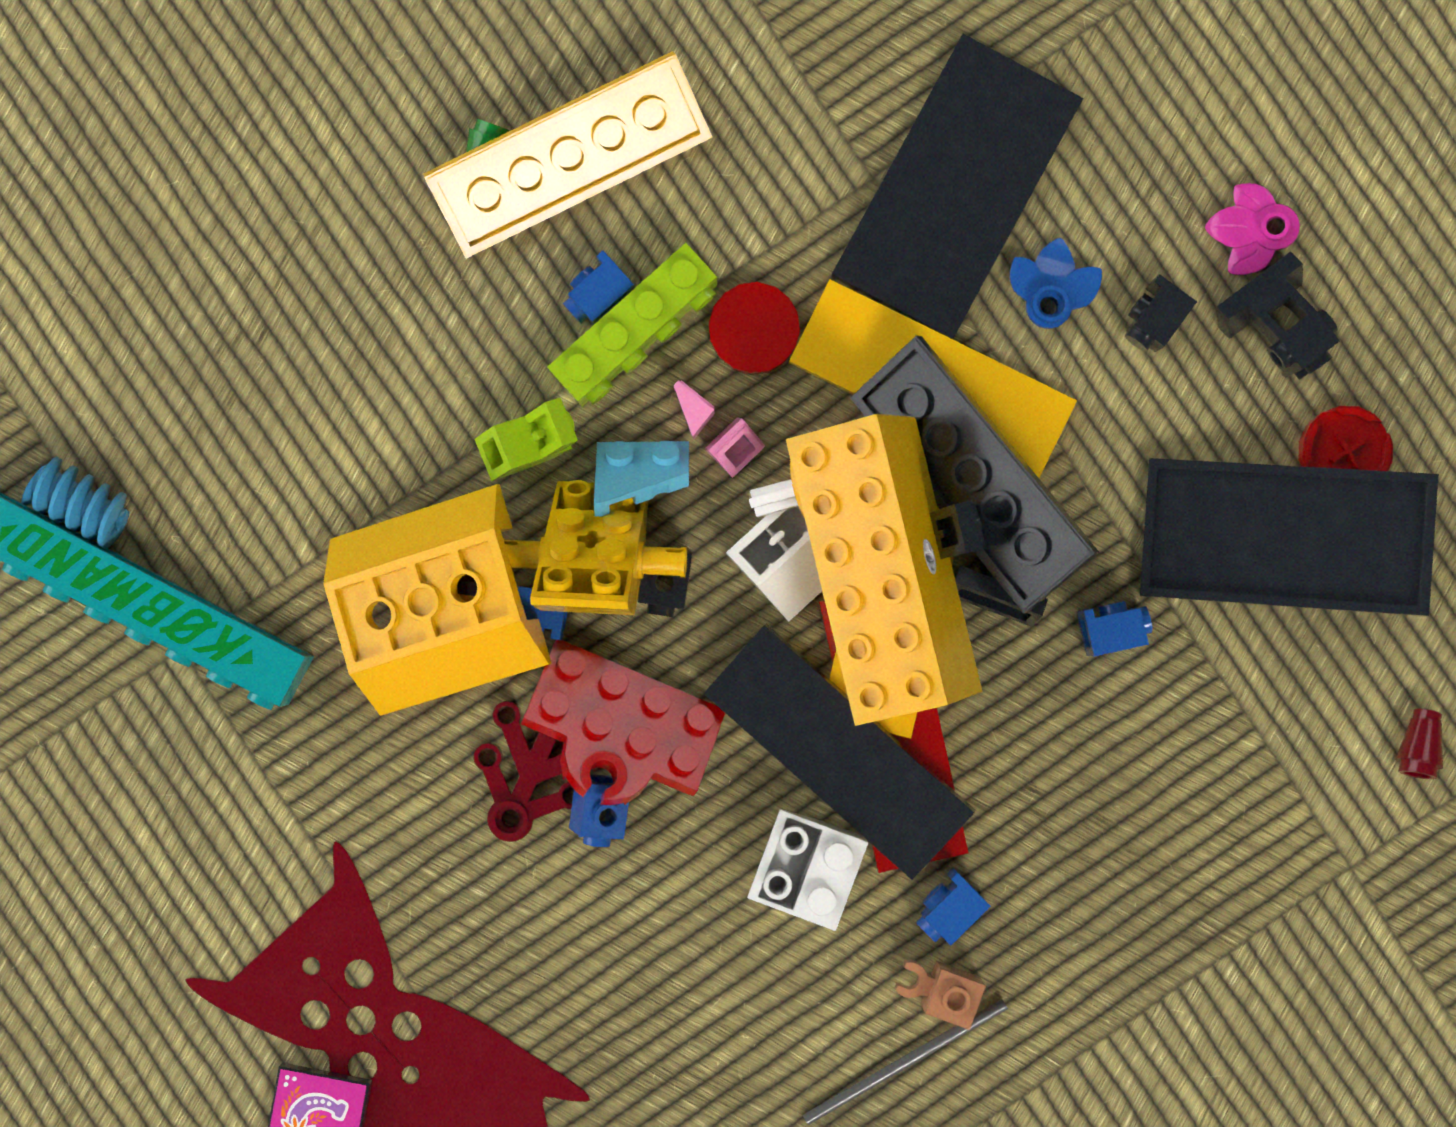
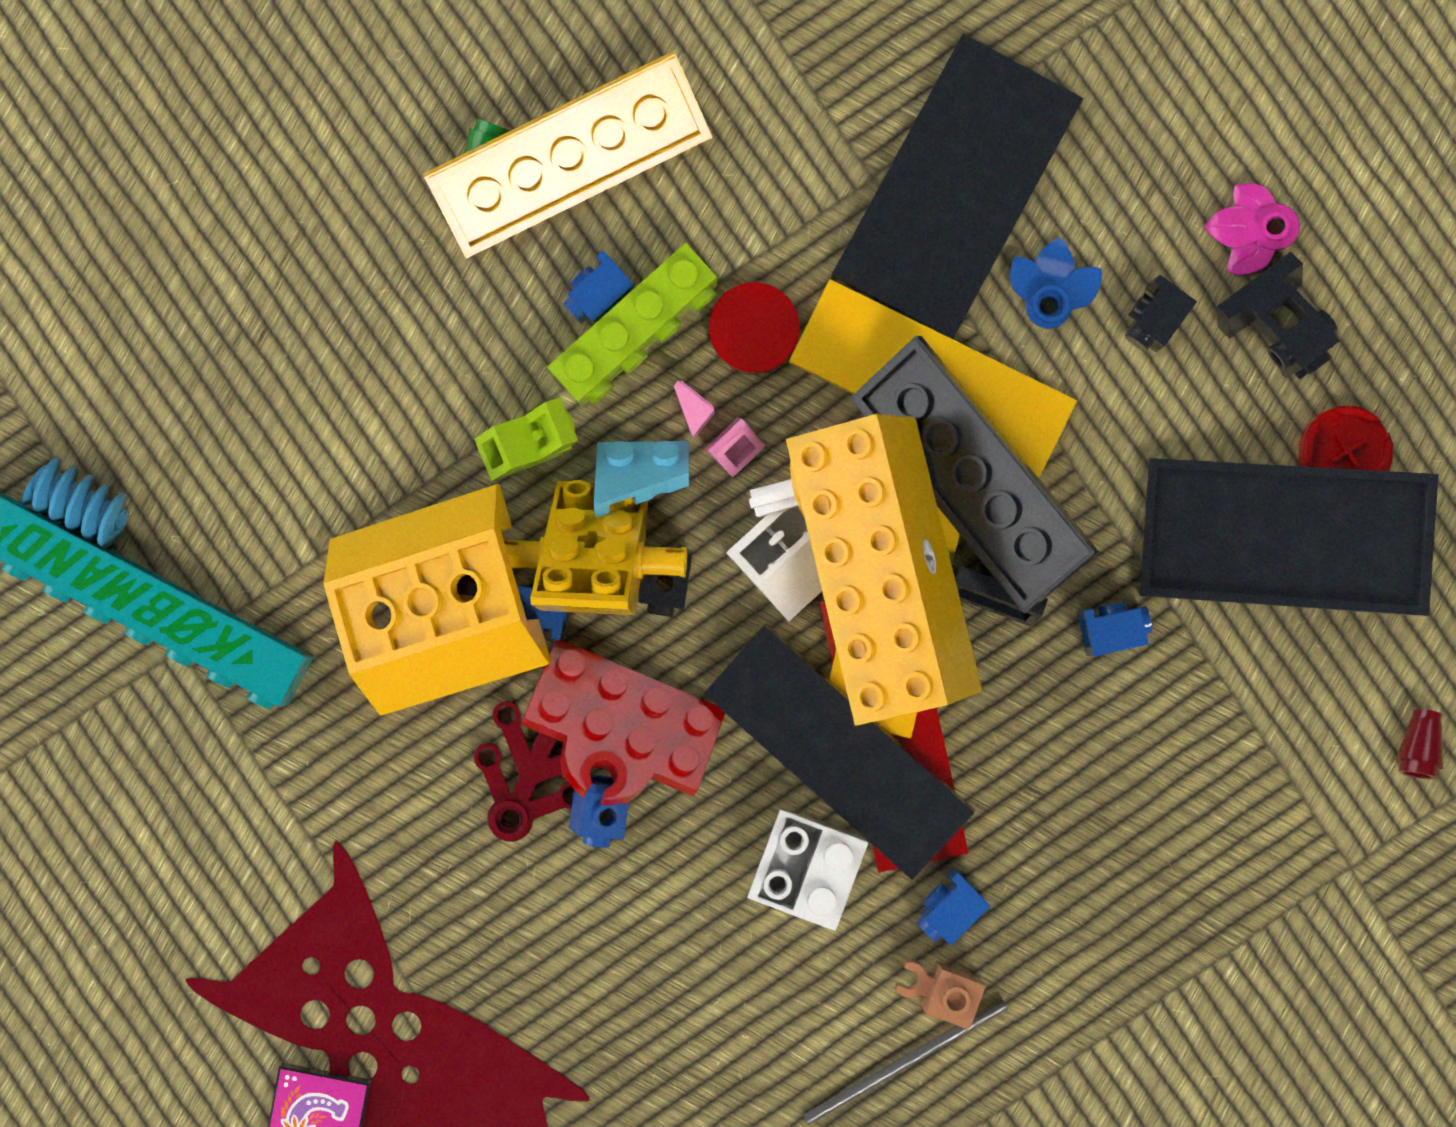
black bracket [929,501,985,559] -> none

